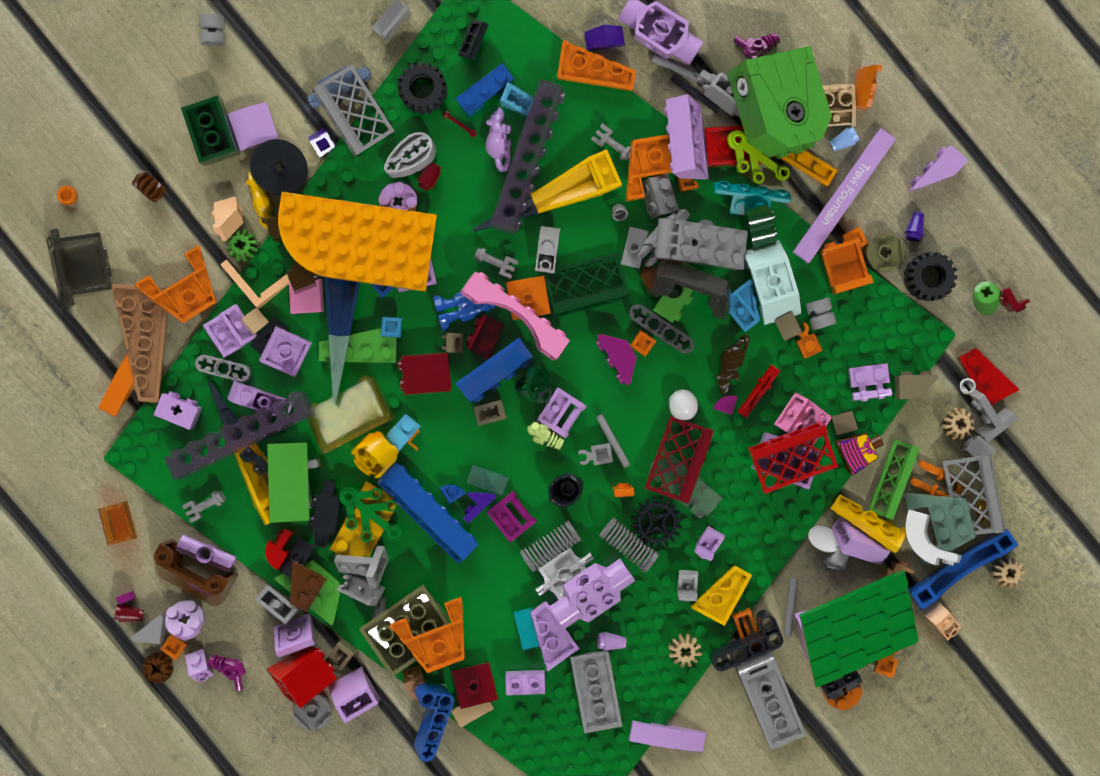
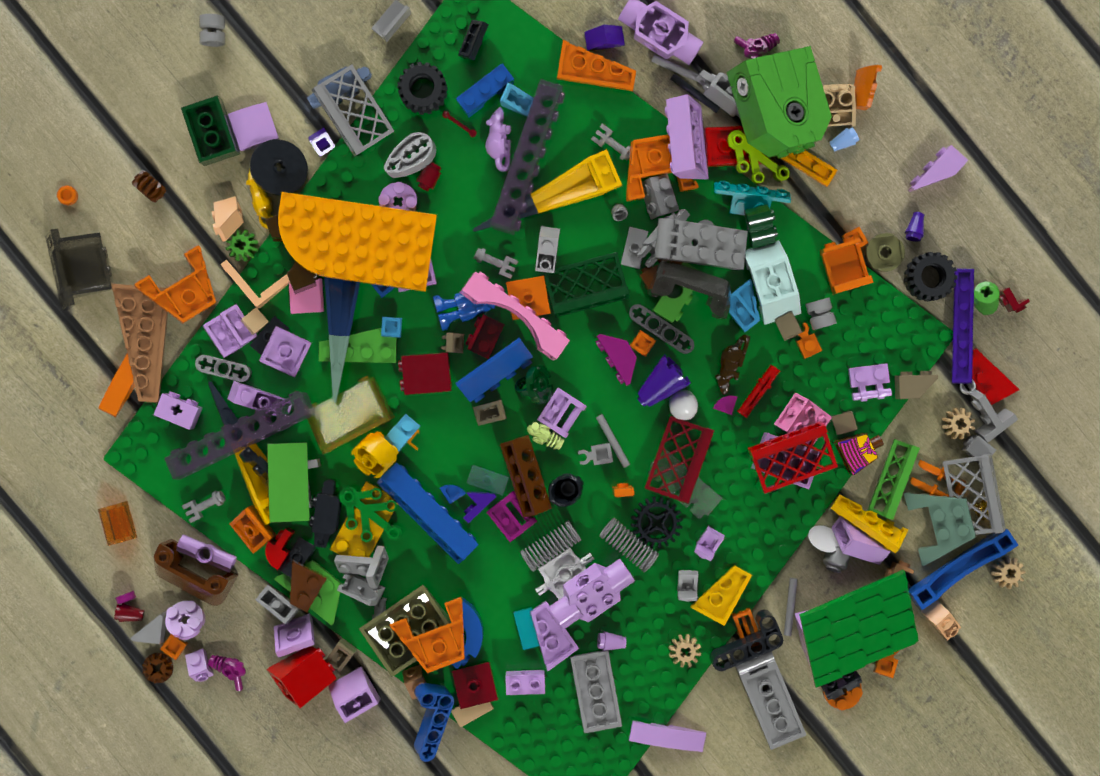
light grey tile [294,693,332,730] -> none
lavender tile [792,128,896,263] -> none
white arch [906,510,961,565] -> none
none -> orange slope [229,505,277,554]
none -> blue arch [451,597,483,669]
none -> reddish brown brick [500,435,552,518]
none -> dark purple cone [637,355,691,407]
none -> dark purple tile [952,269,974,384]

